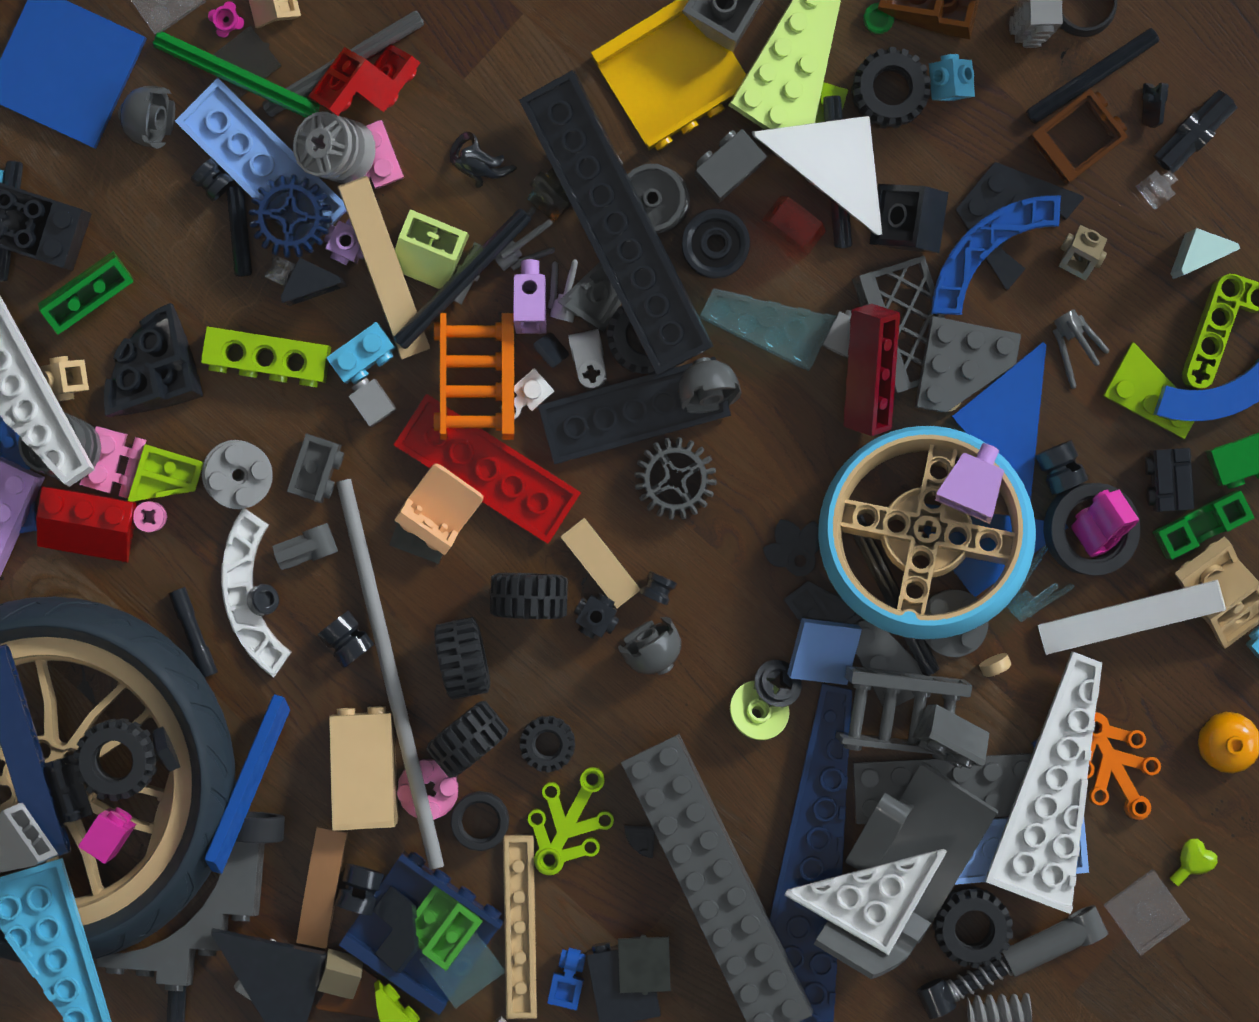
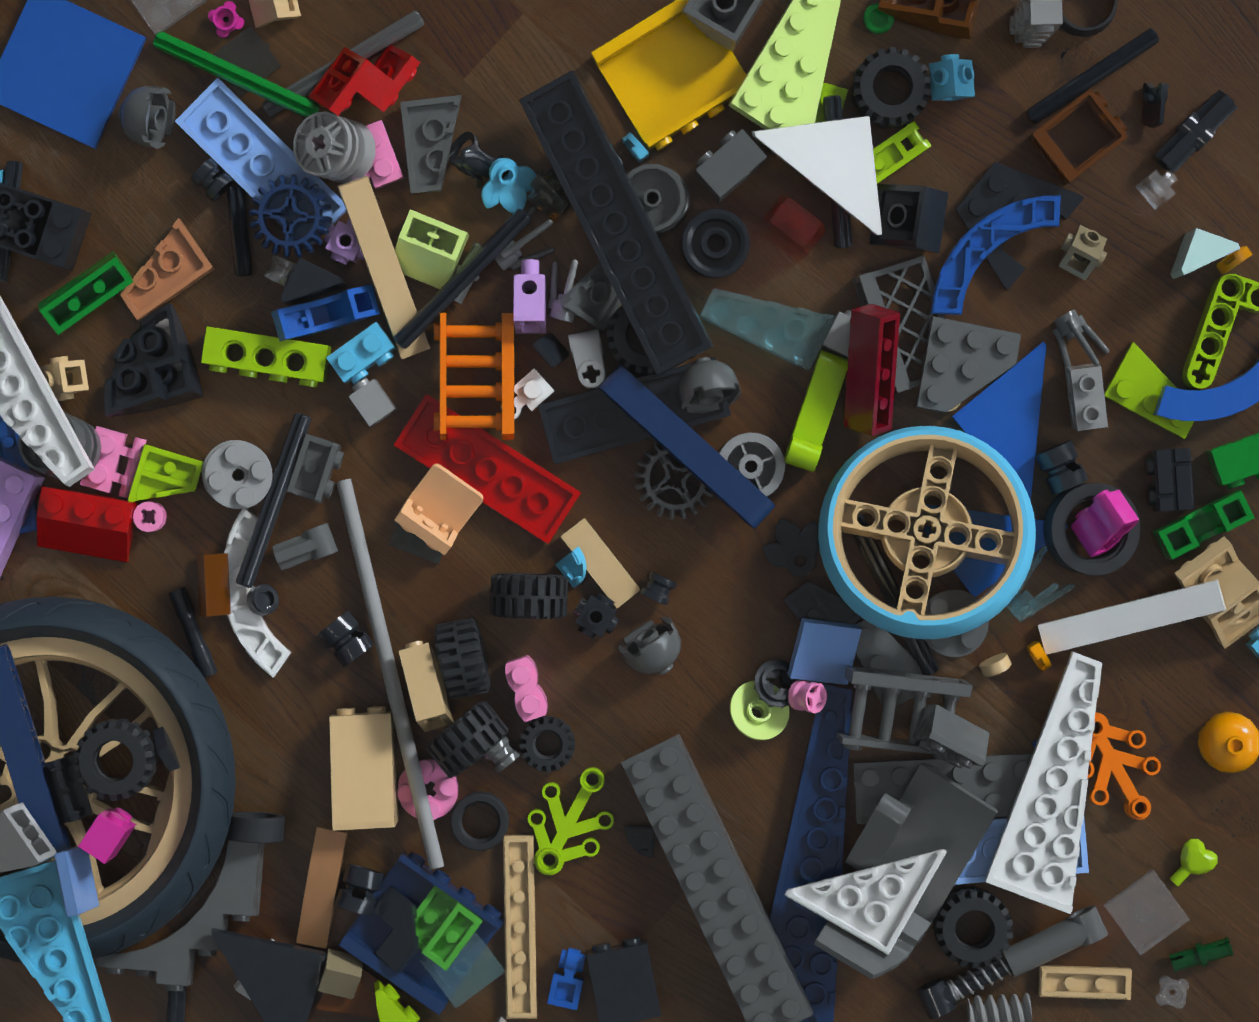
blue tile [204,694,290,874] -> none
pearl dark grey piece [618,934,671,995] -> none
lavender torso [935,443,1004,524] -> none
none -> medium blue tile [54,846,99,917]
none -> nougat wing [120,218,215,321]
none -> reddish brown panel [197,553,231,617]
none -> black axle [236,413,311,588]
none -> blue arch [271,284,380,342]
none -> tan window [399,641,454,732]
none -> dark grey wing [400,95,462,195]
none -> medium azure plate [481,158,540,214]
none -> dark grey wheel [483,736,521,773]
none -> bright pink brick [505,655,548,722]
none -> medium azure tile [555,546,587,588]
none -> dark blue beam [598,365,776,529]
none -> medium azure tile [621,132,649,163]
none -> light grey wheel [719,433,785,496]
none -> lime beam [784,350,848,472]
none -> bright pink wheel [788,680,827,713]
none -> lime plate [873,121,931,184]
none -> light orange tile [1026,641,1052,672]
none -> tan tile [1038,965,1132,1000]
none -> light grey brick [1065,363,1108,431]
none -> clear plate [1156,975,1189,1009]
none -> dark green pin [1169,937,1234,973]
none -> light orange tile [1216,246,1253,275]

